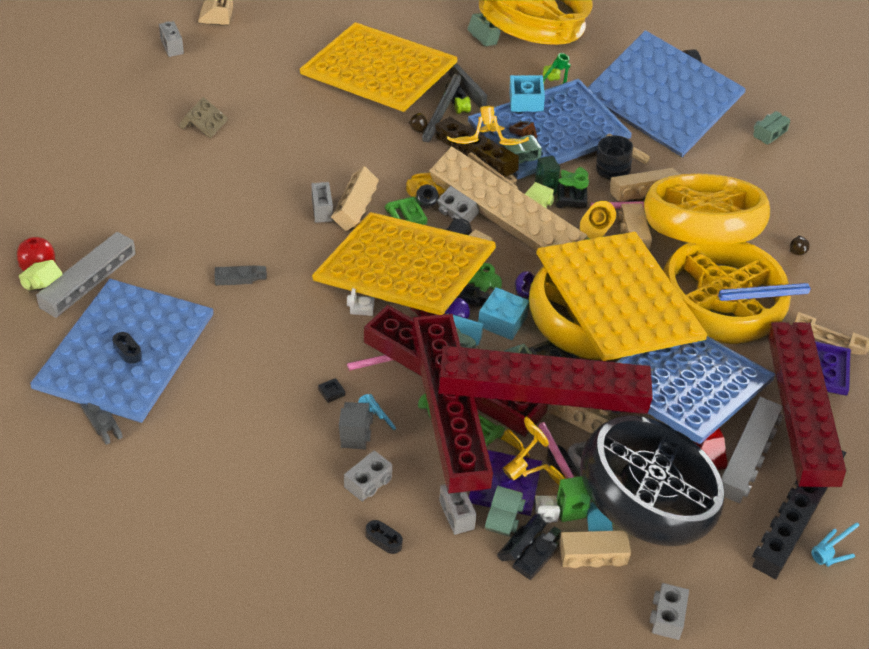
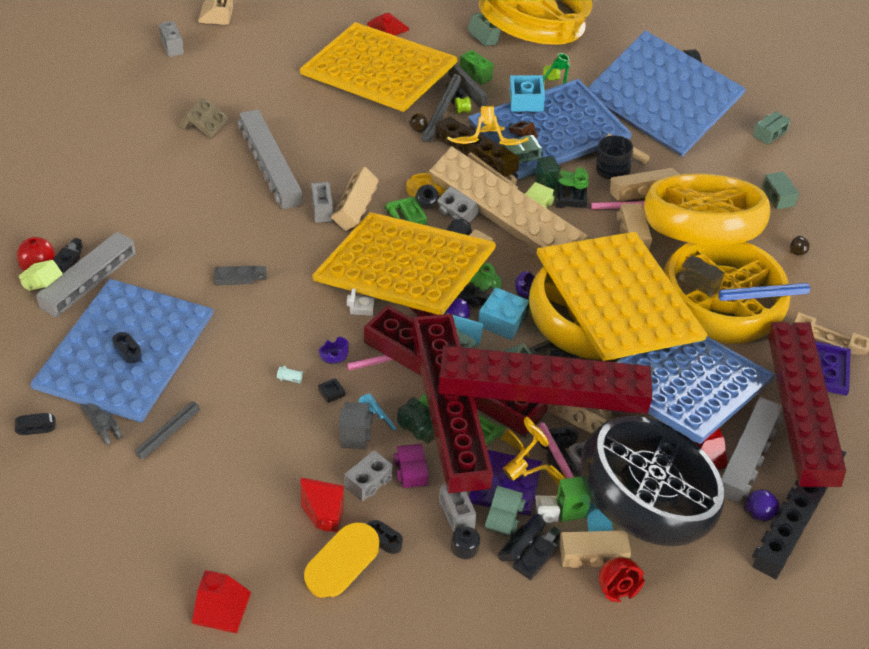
yellow piece [579,201,616,239] -> none
light grey brick [649,583,689,640] -> none
medium azure plant [811,523,859,567] -> none
none -> black beam [15,413,56,435]
none -> black hinge [53,238,83,274]
none -> dark grey axle [135,401,200,459]
none -> red slope [192,570,251,634]
none -> light grey brick [237,109,302,210]
none -> light aqua pin [277,366,303,384]
none -> red slope [300,477,344,533]
none -> yellow tile [304,523,379,598]
none -> dark purple hair [319,337,349,364]
none -> red slope [367,12,409,36]
none -> magenta brick [393,443,429,488]
none -> clear green brick [397,397,435,444]
none -> black head [451,526,480,559]
none -> bright green brick [460,50,494,85]
none -> black beam [539,427,578,450]
none -> red cylinder [599,556,645,603]
none -> clear smoke brick [679,255,725,297]
none -> dark purple hair [744,489,780,521]
none -> sand green brick [762,172,799,209]

